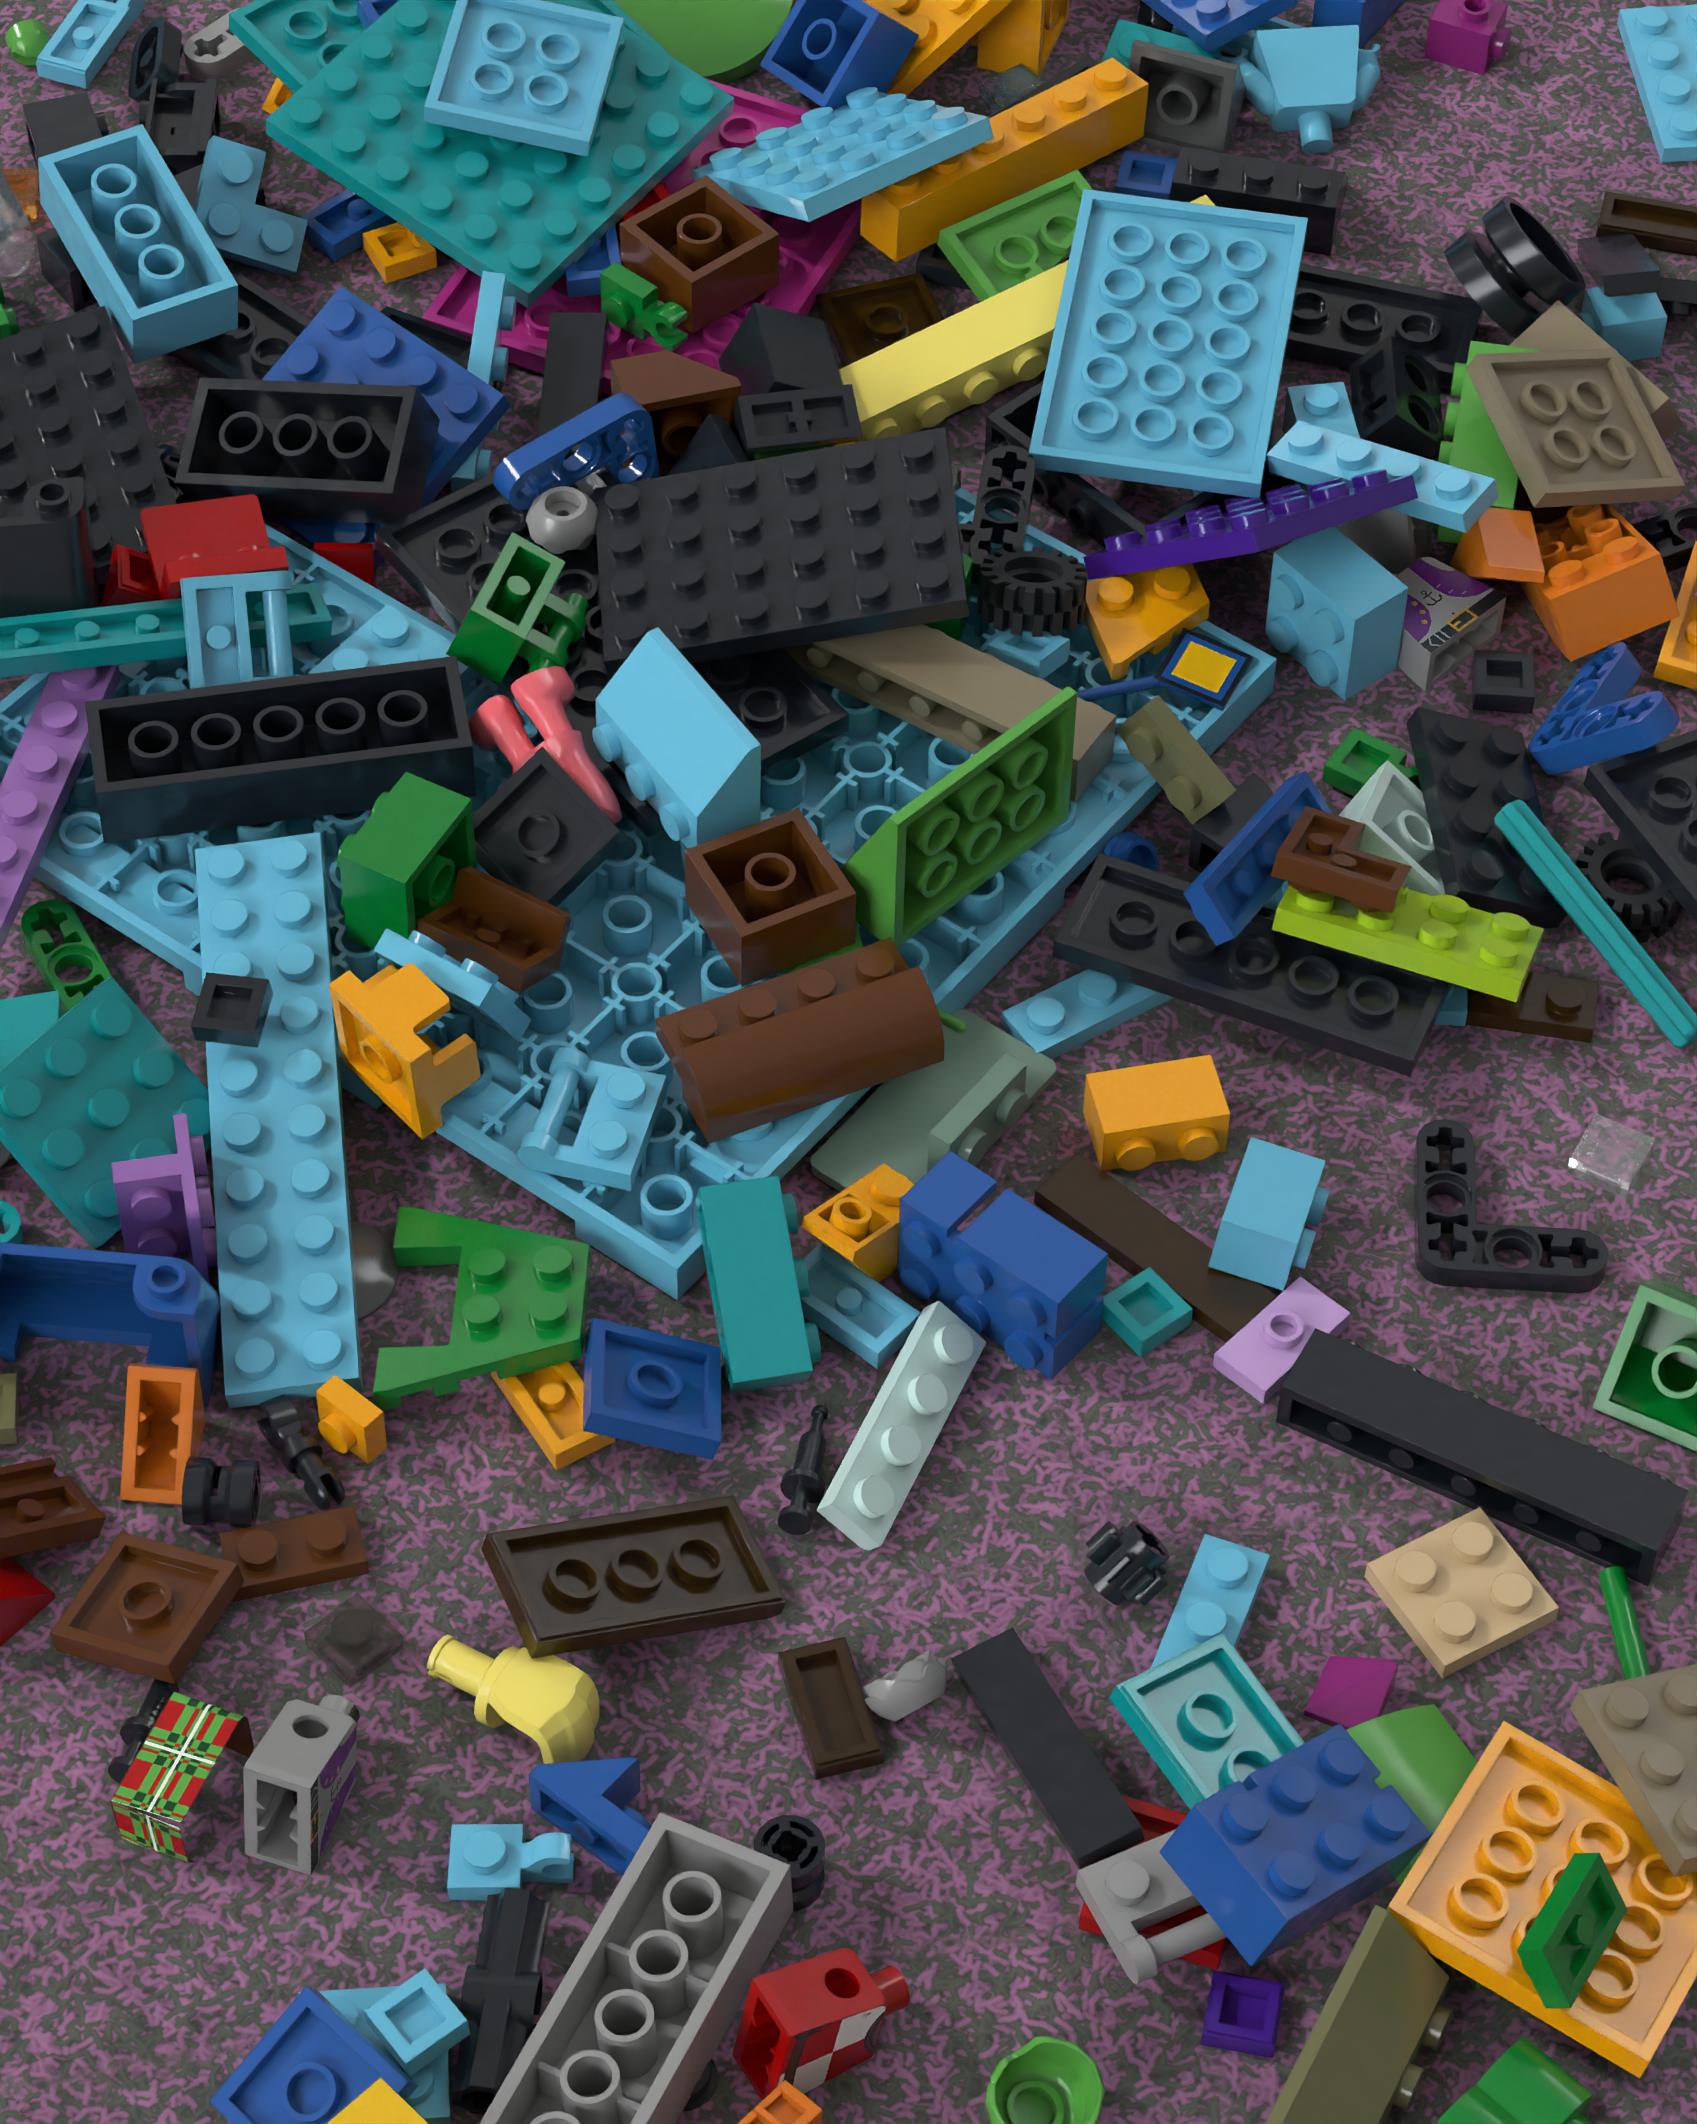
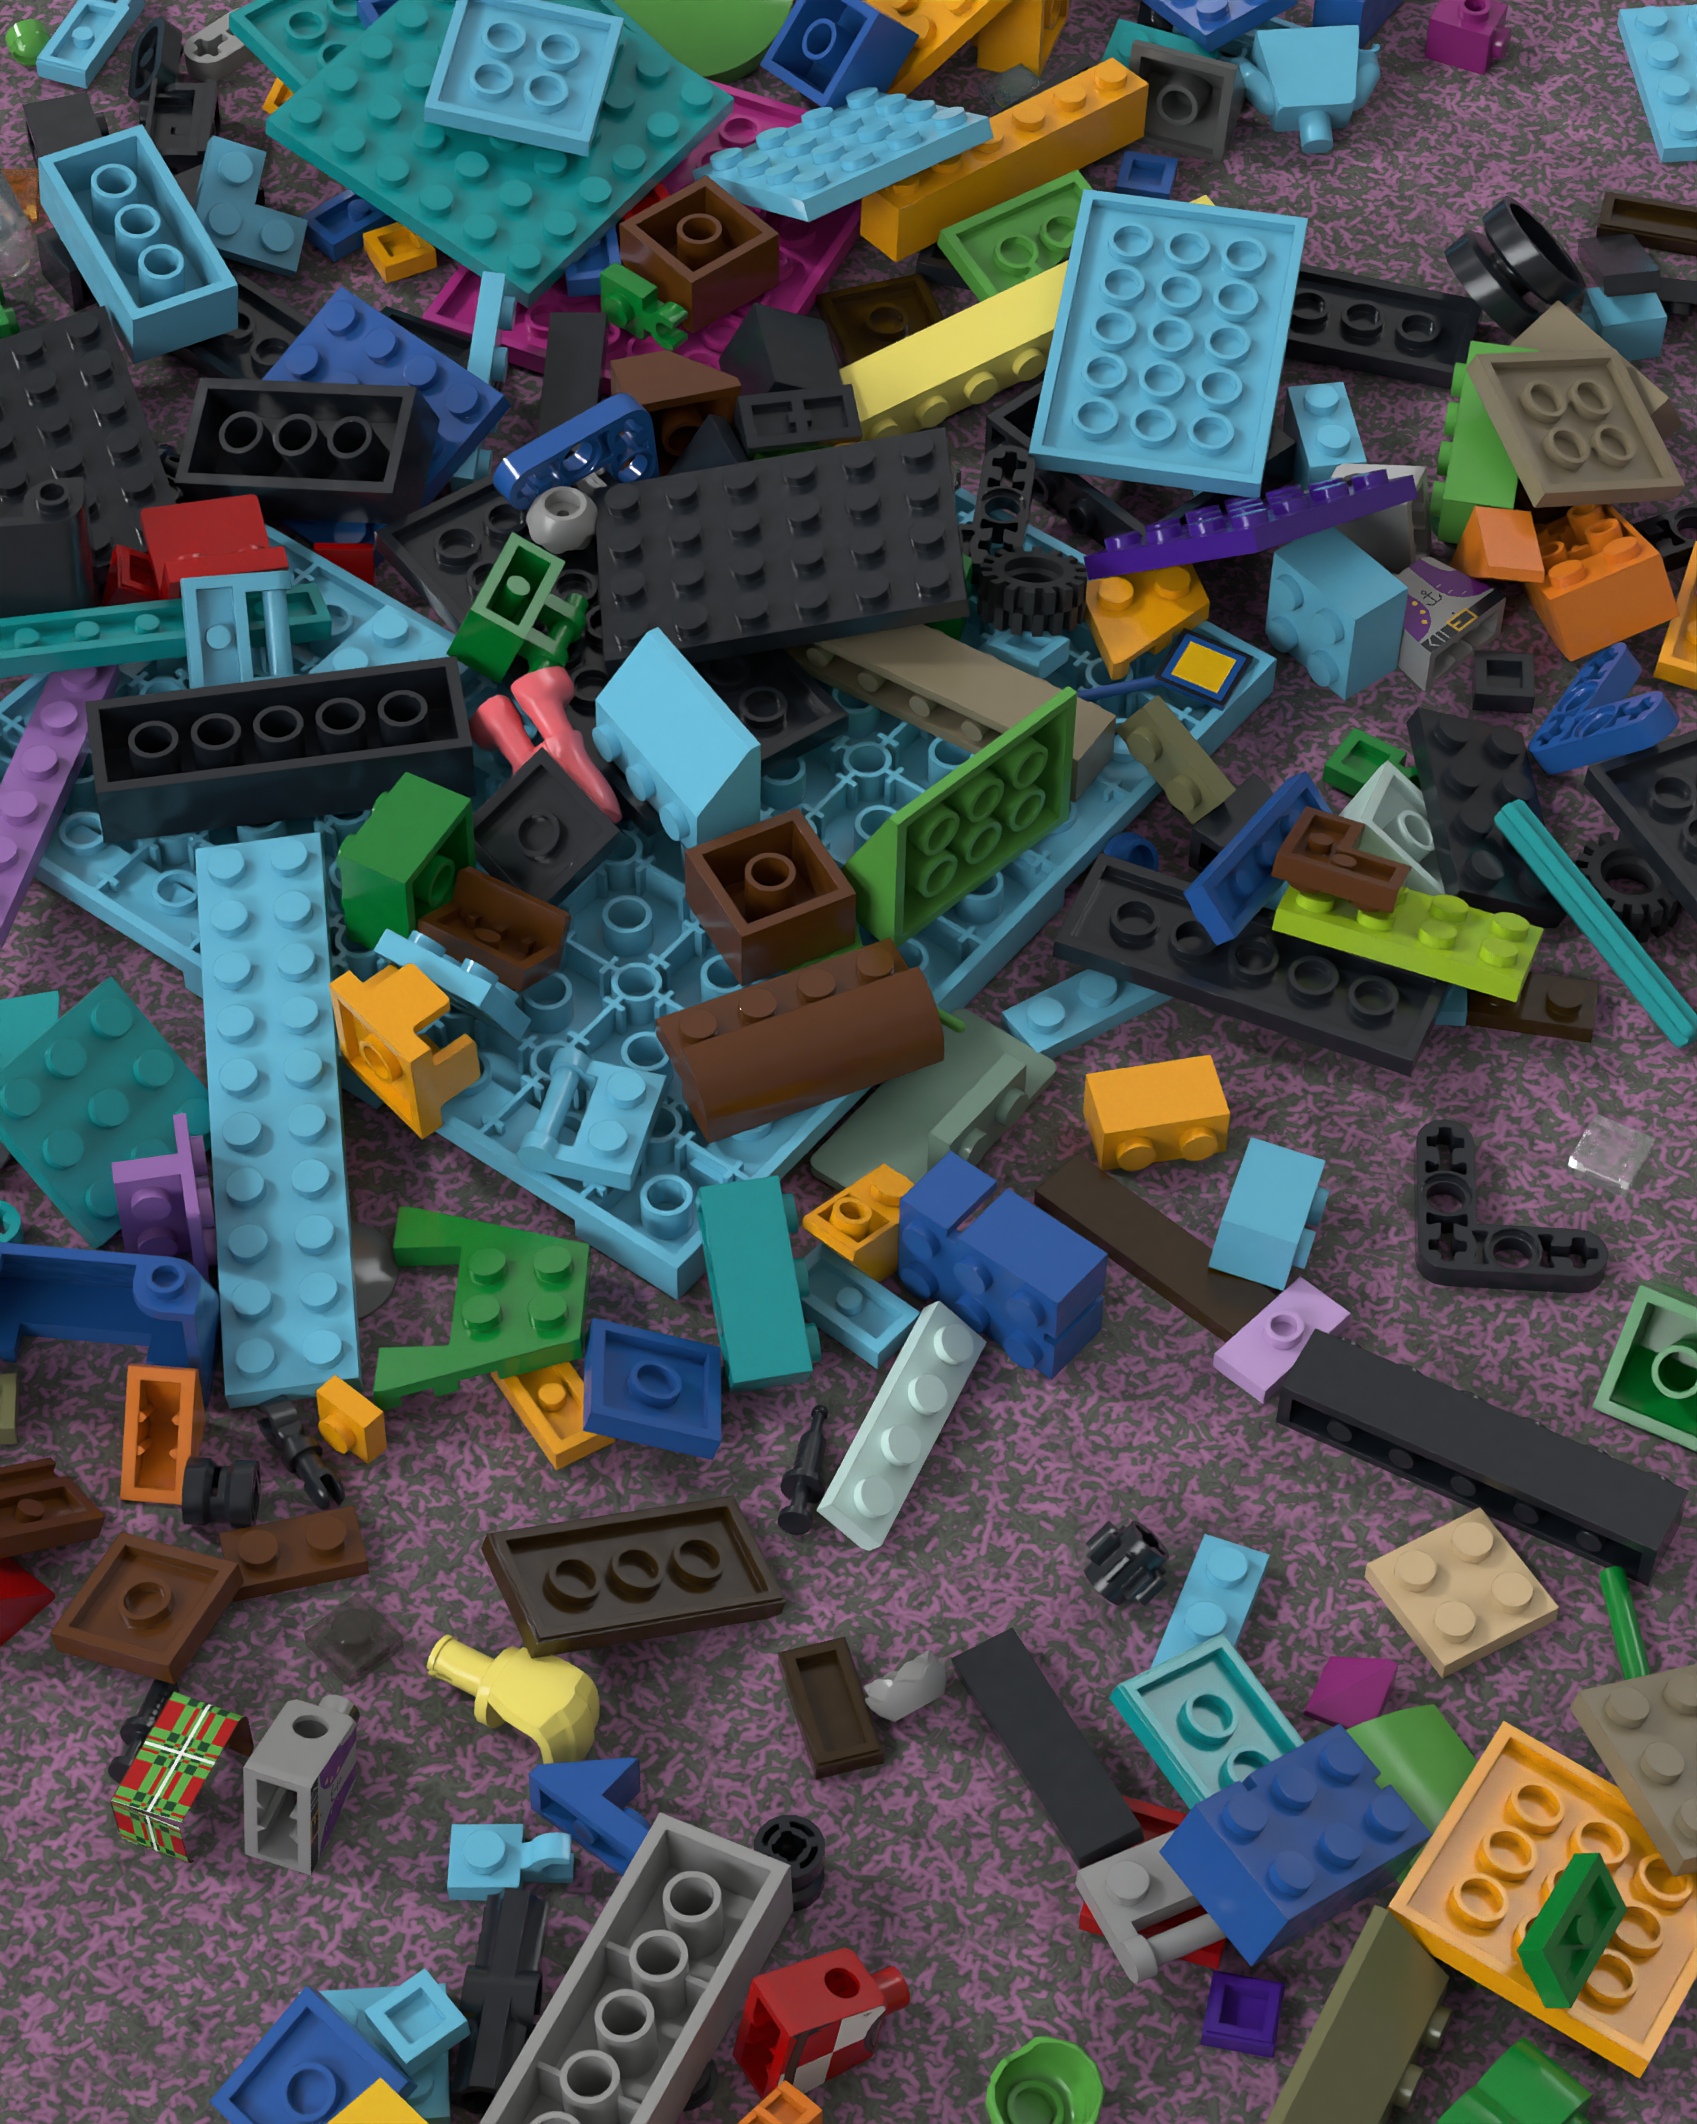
green beam [21,900,112,1015] -> none
black plate [191,972,273,1048] -> none
teal plate [1102,1267,1193,1358] -> none
black slope [1171,146,1348,256] -> none
medium azure plate [1266,420,1498,533] -> none
black brick [1349,335,1444,460] -> none

